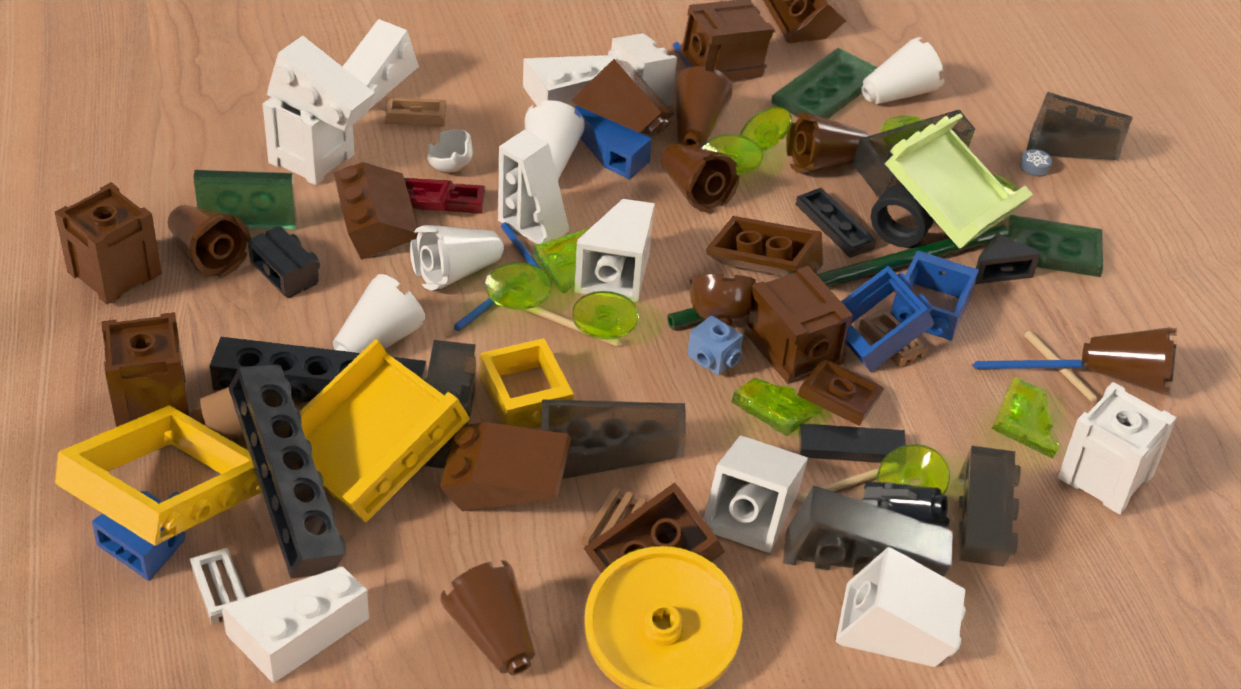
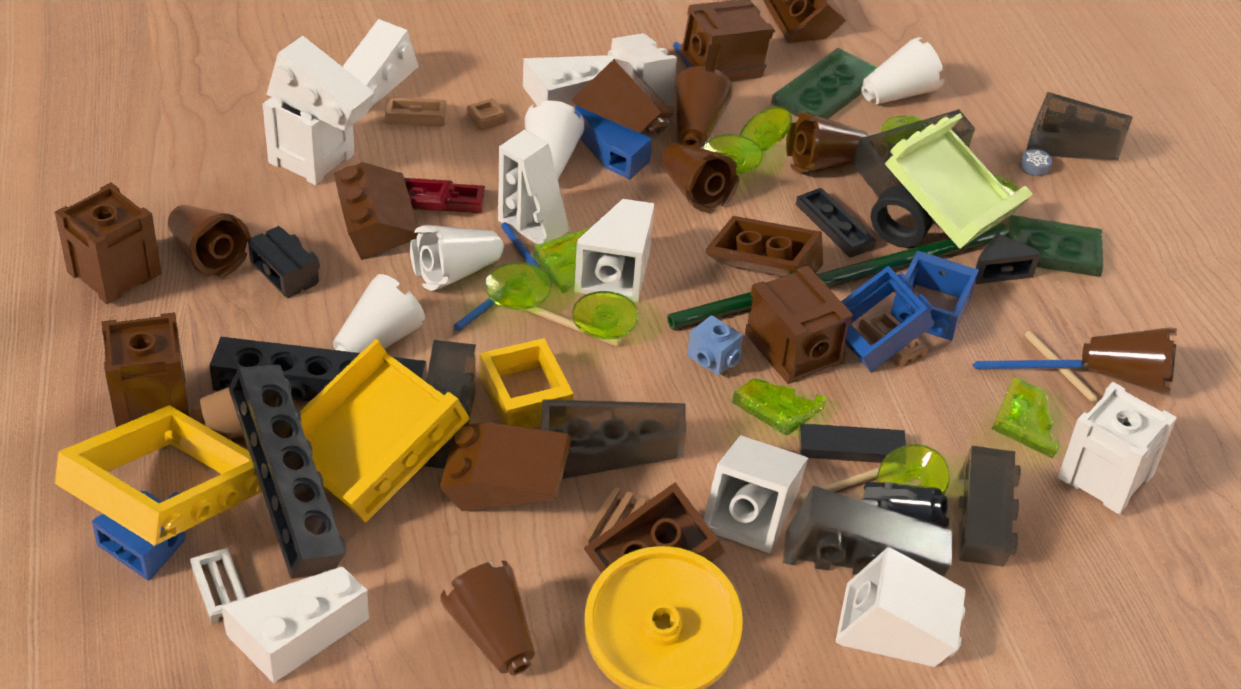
clear green tile [193,170,297,229] -> none
white hair [427,129,473,173] -> none
reddish brown cylinder [690,274,756,327] -> none
reddish brown plate [797,359,884,426] -> none
none -> medium nougat tile [467,98,507,130]

